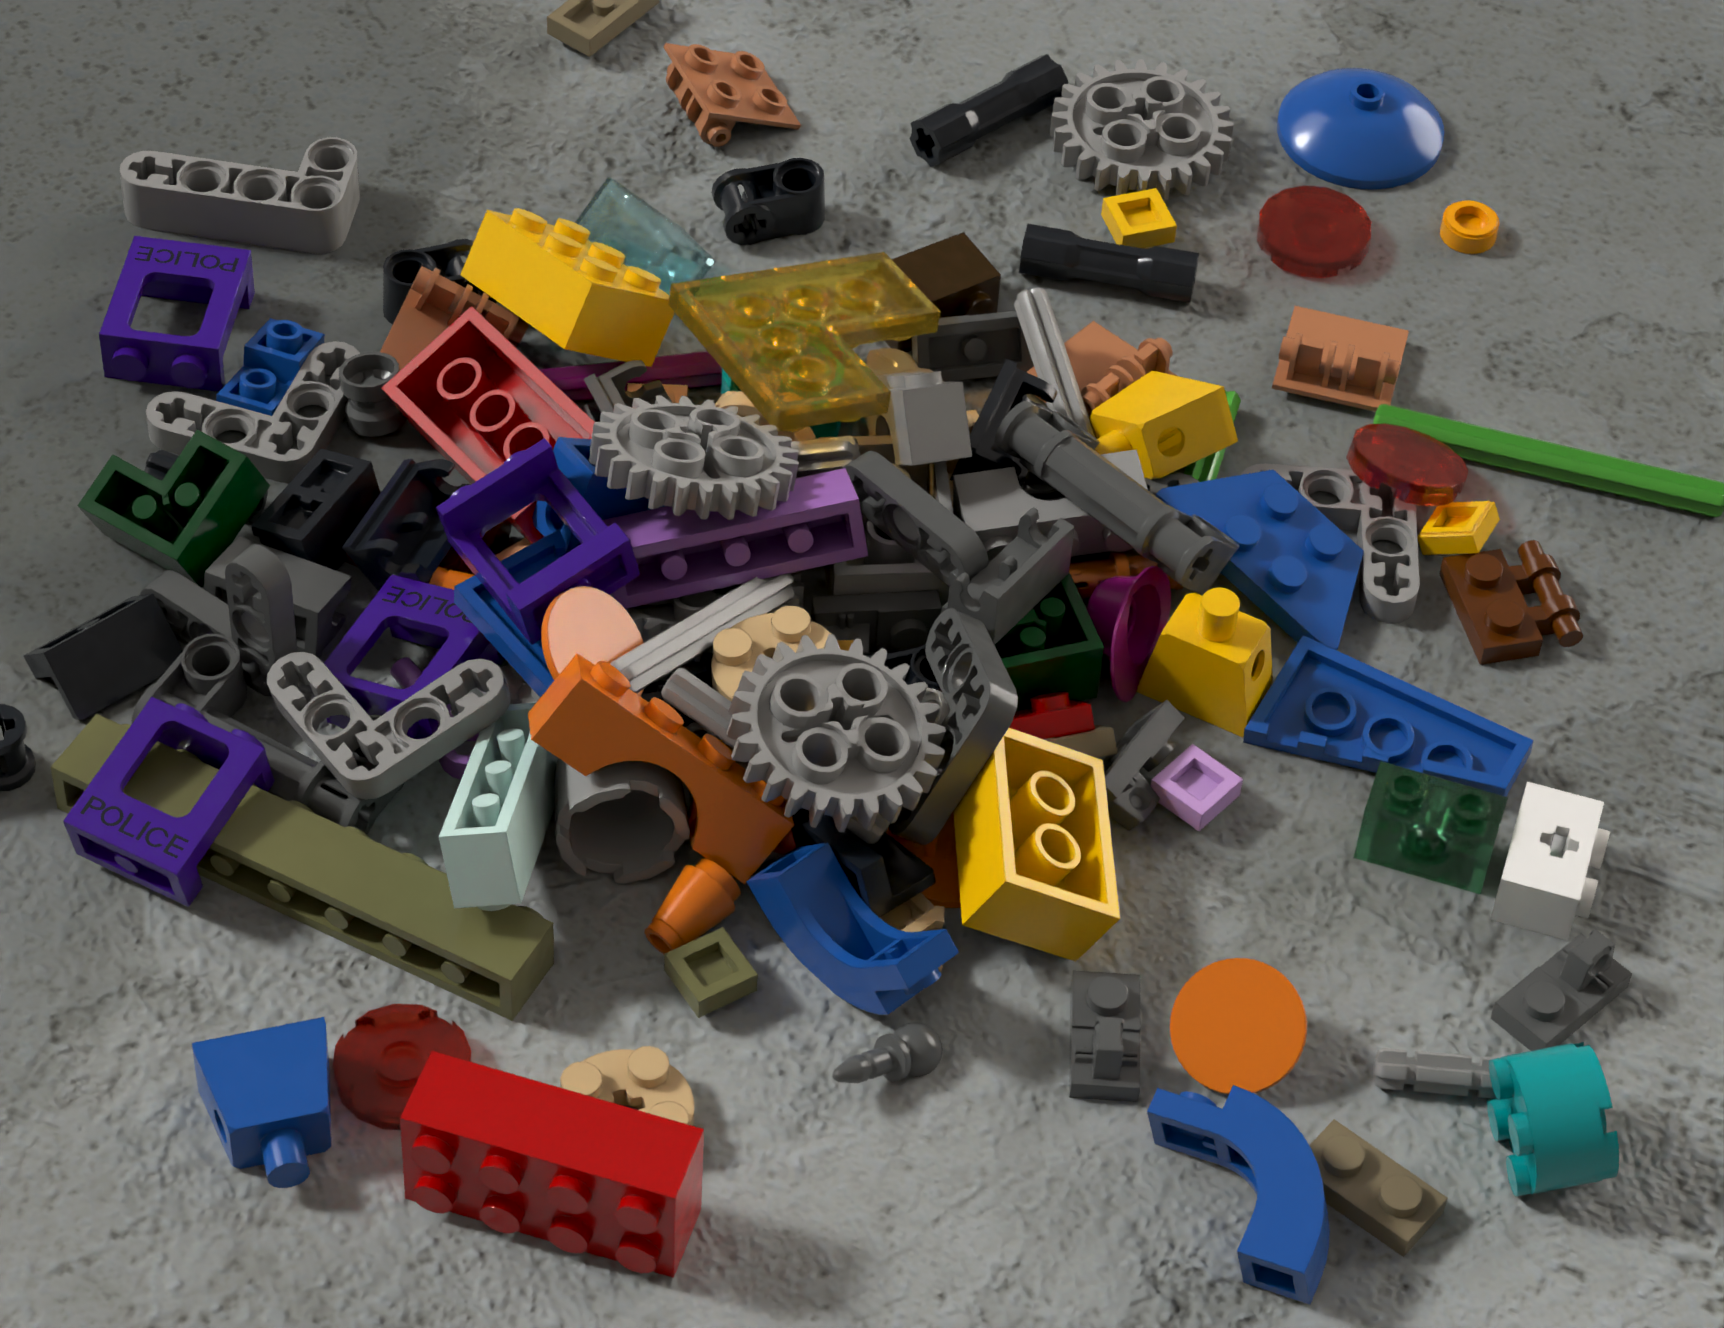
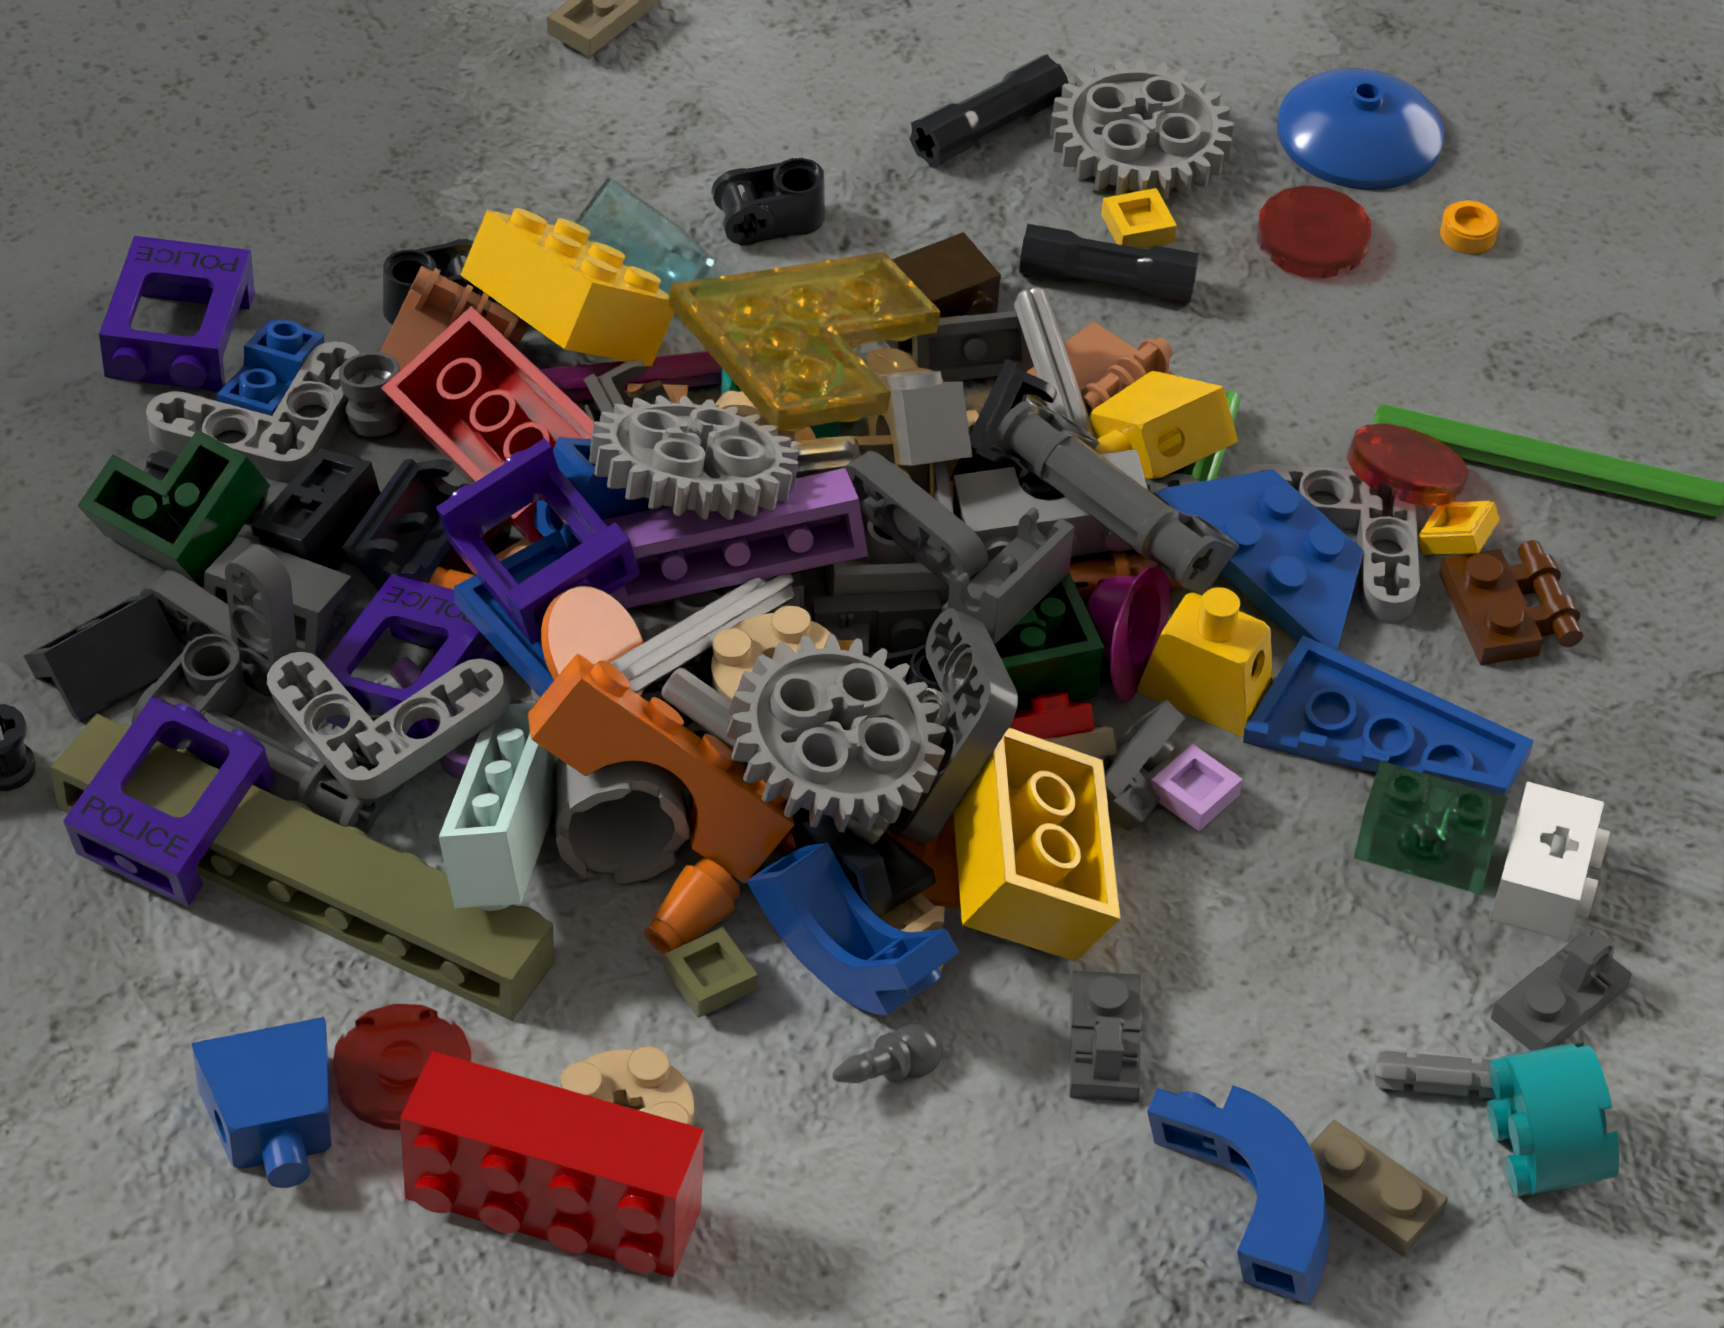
light grey beam [119,137,360,254] -> none
nougat hinge [663,43,801,147] -> none
orange piece [1170,958,1307,1095] -> none
nougat hinge [1272,306,1409,412] -> none

